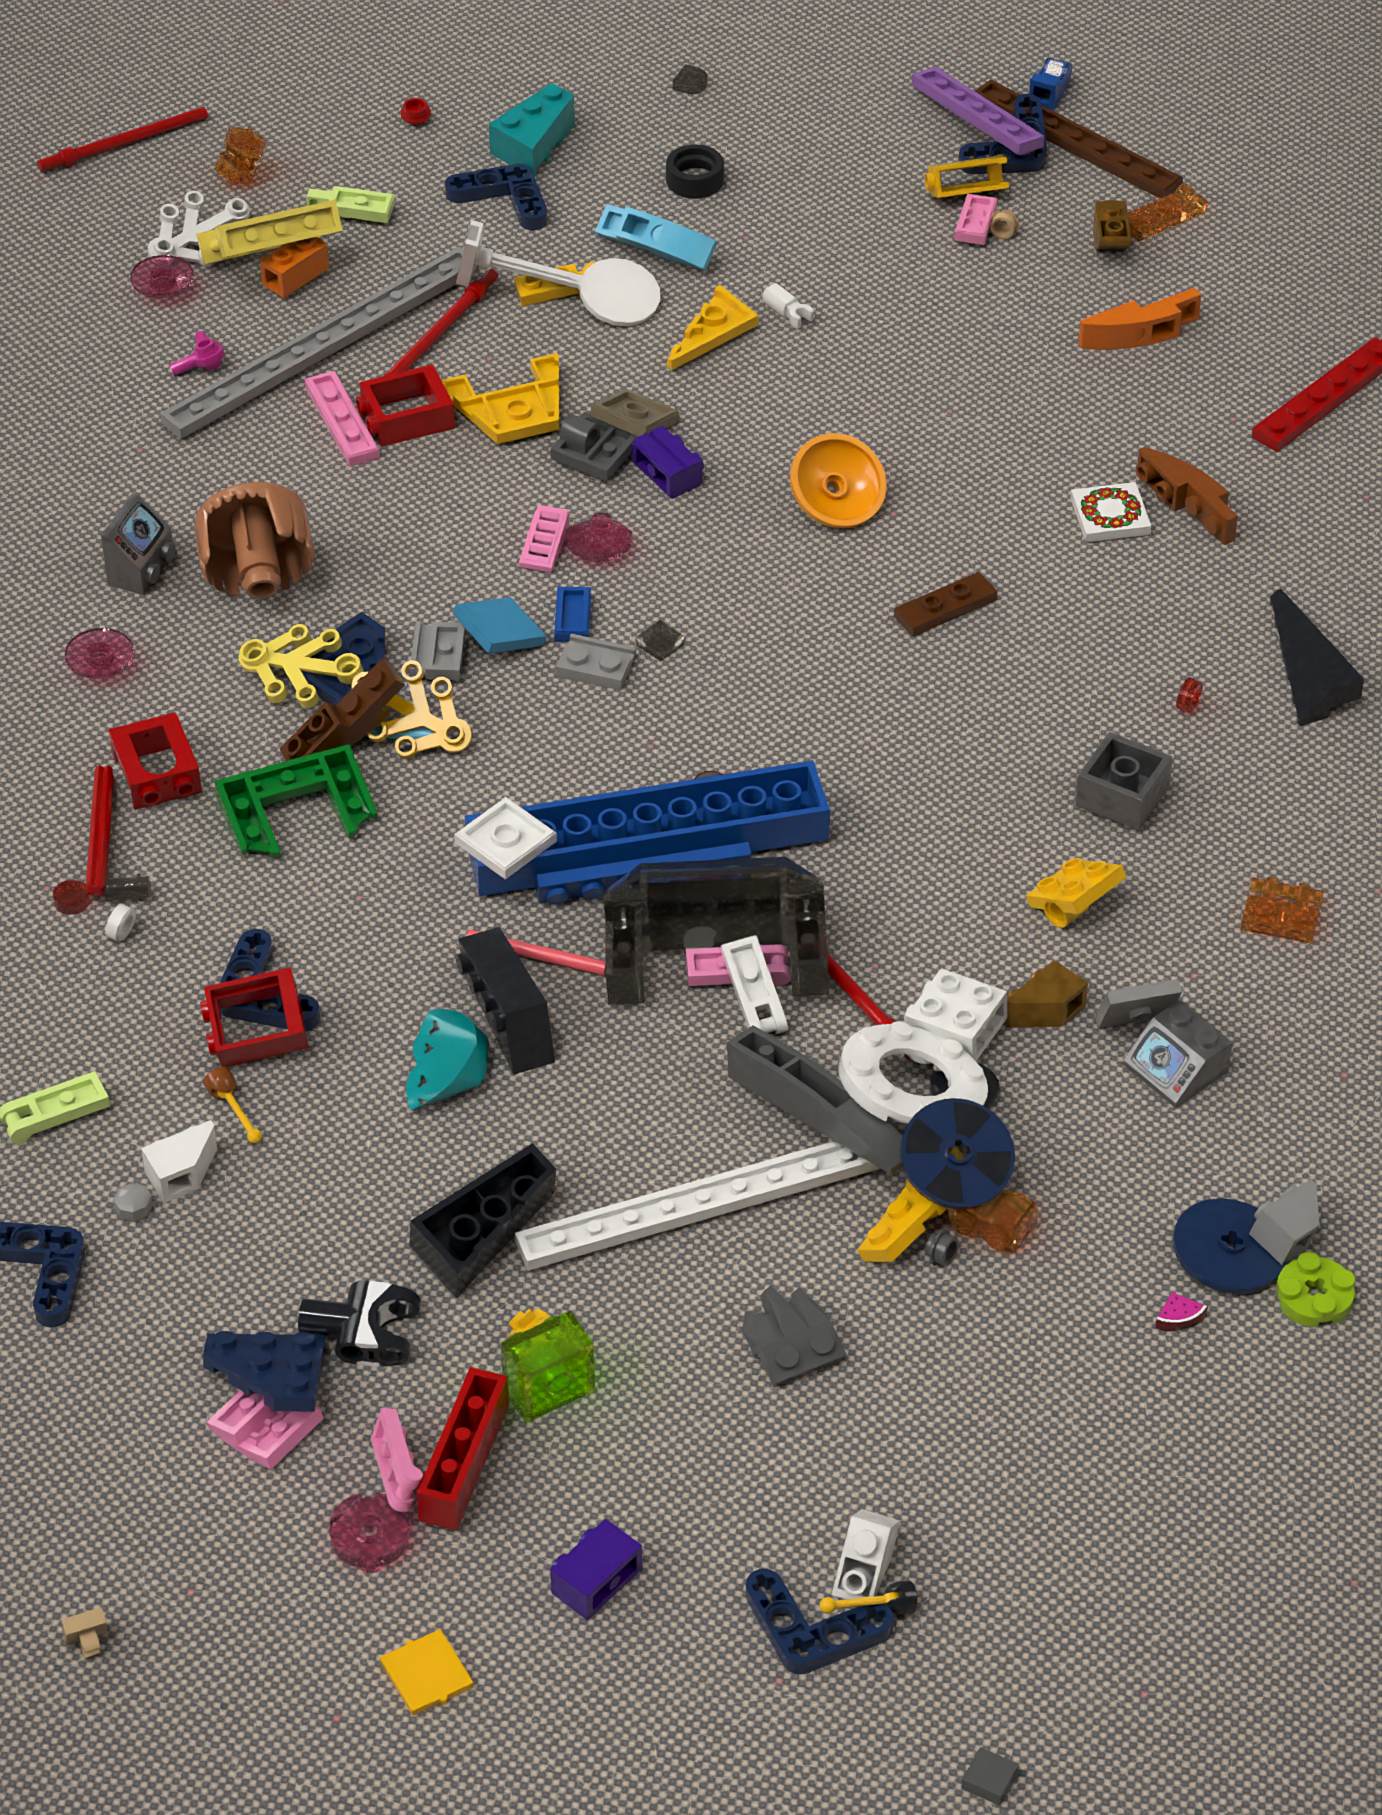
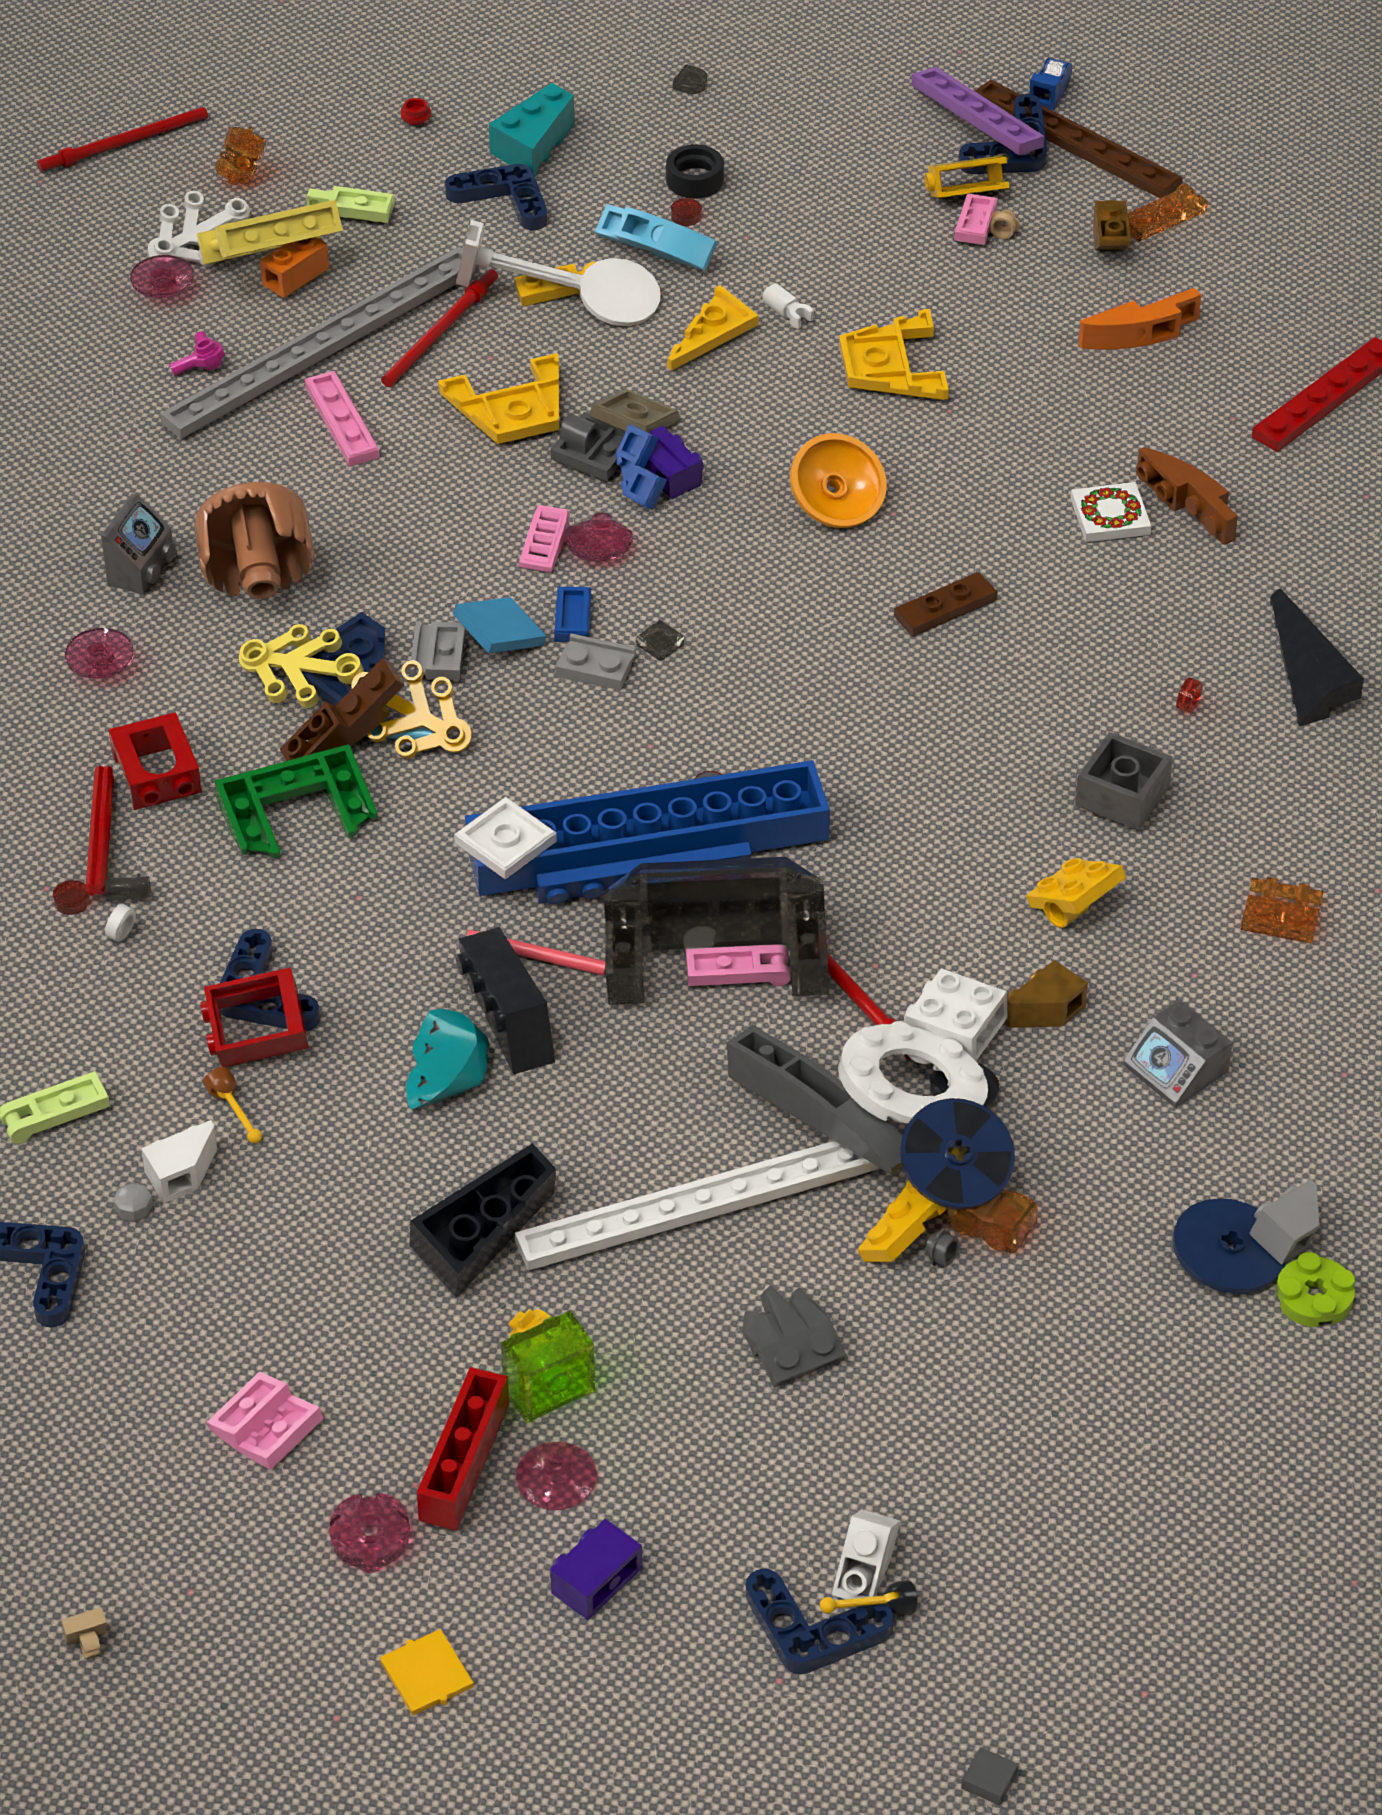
dark blue plate [203,1331,326,1412] -> none
black connector [298,1280,421,1366] -> none
red window [356,364,455,447] -> none
bright pink plate [371,1408,423,1512] -> none
white plate [721,935,788,1034] -> none
light grey plate [1095,979,1182,1028] -> none
tile [1155,1292,1208,1331] -> none
none -> clear pink dish [516,1442,597,1510]
none -> blue tile [615,424,667,510]
none -> clear red tile [671,198,702,226]
none -> yellow wing [839,308,949,400]

